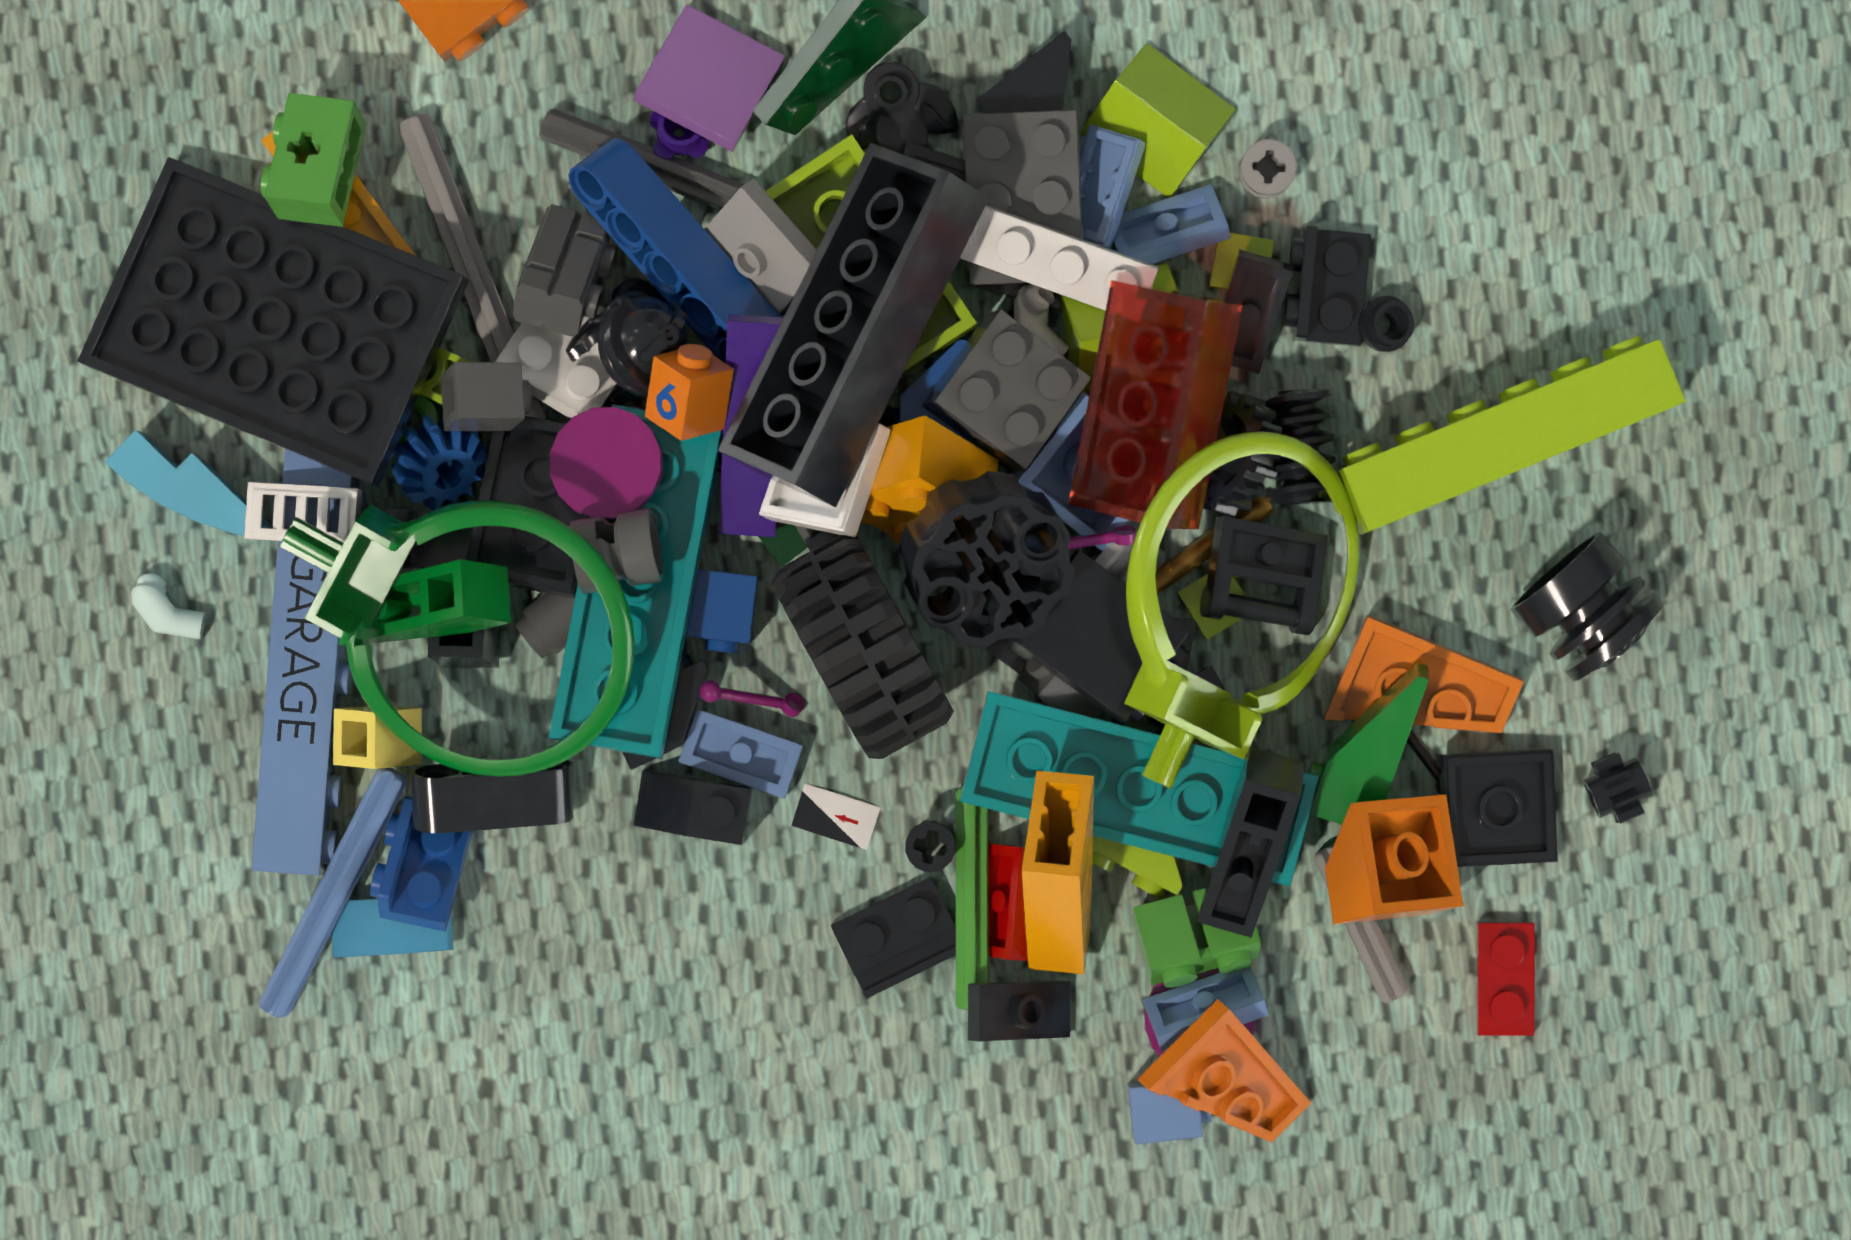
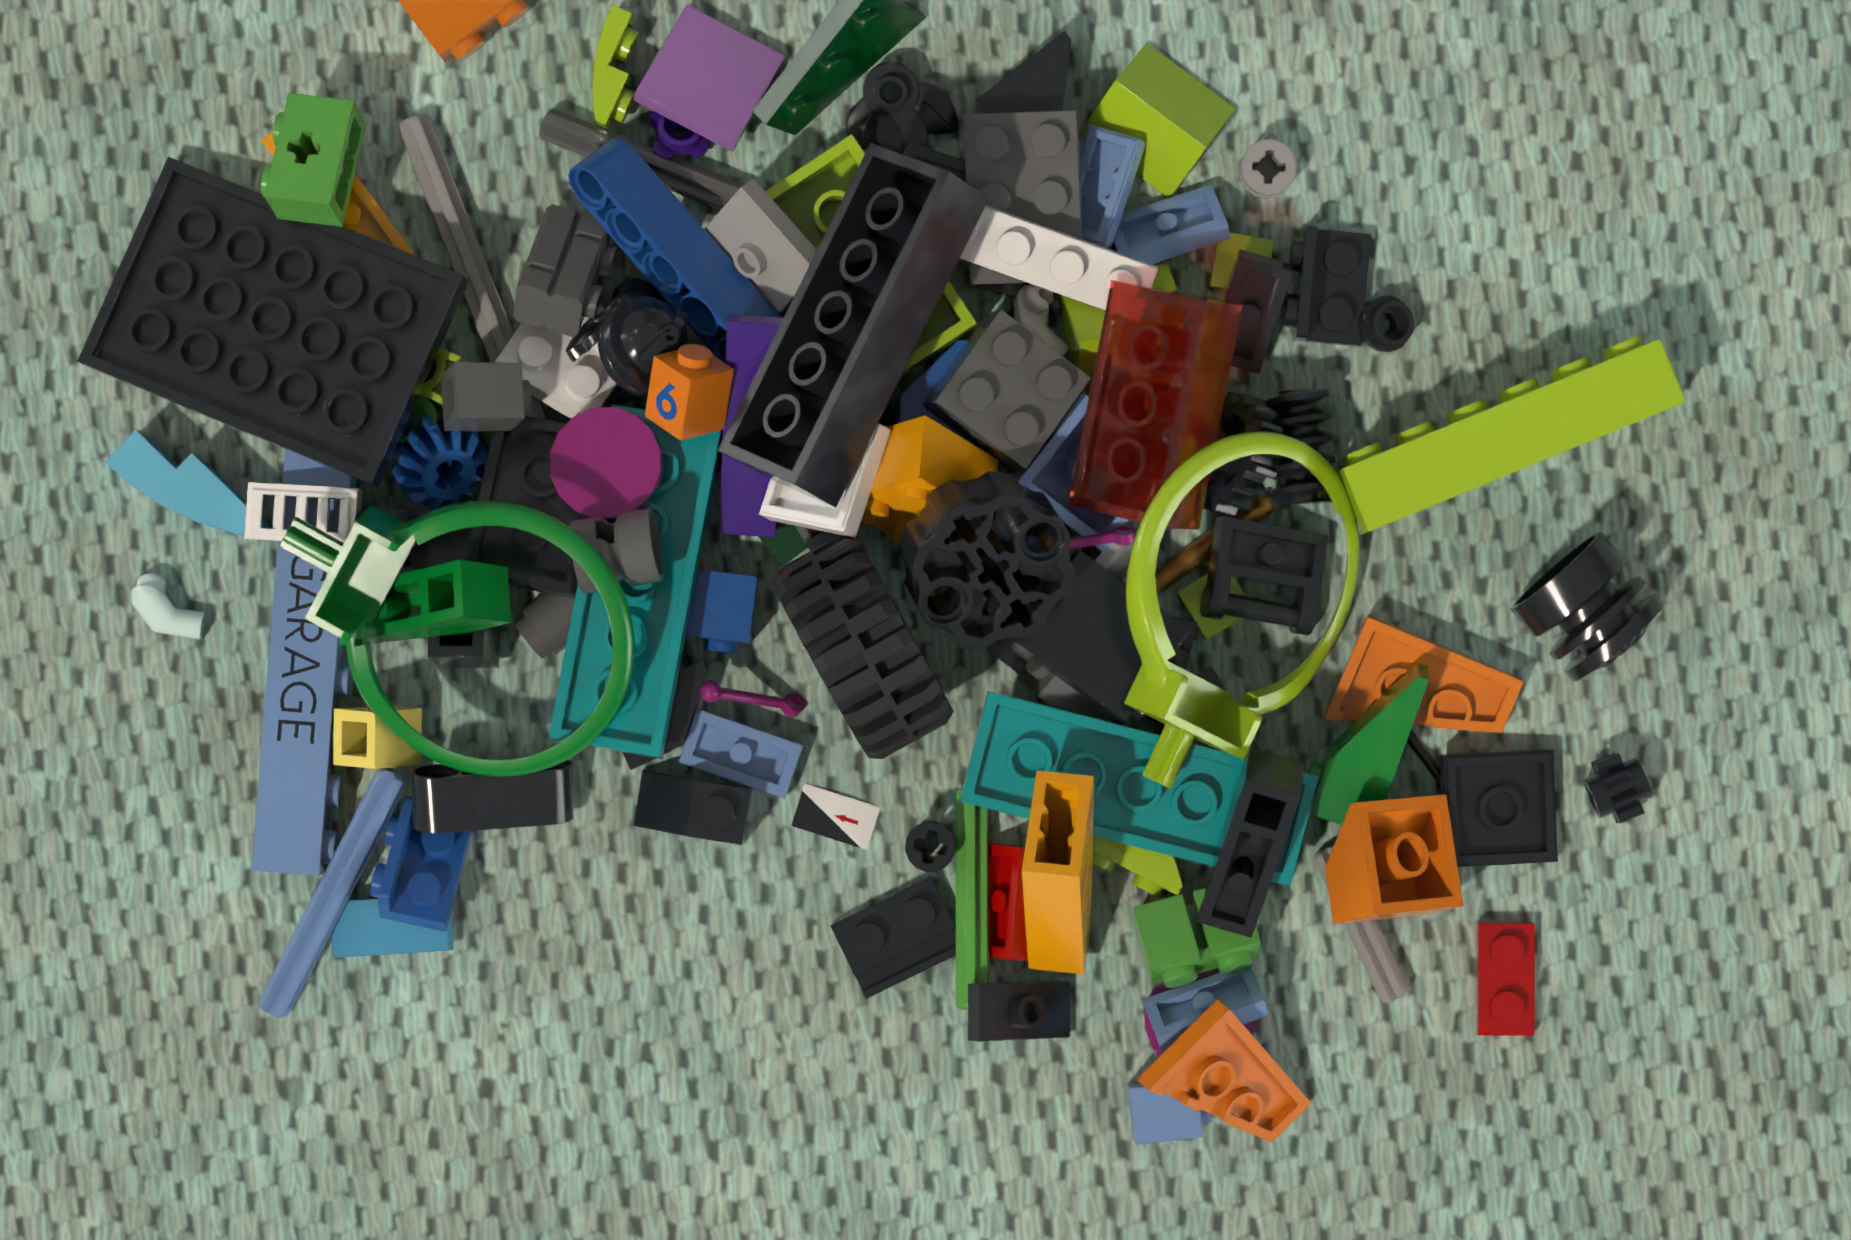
none -> lime slope [592,4,639,130]

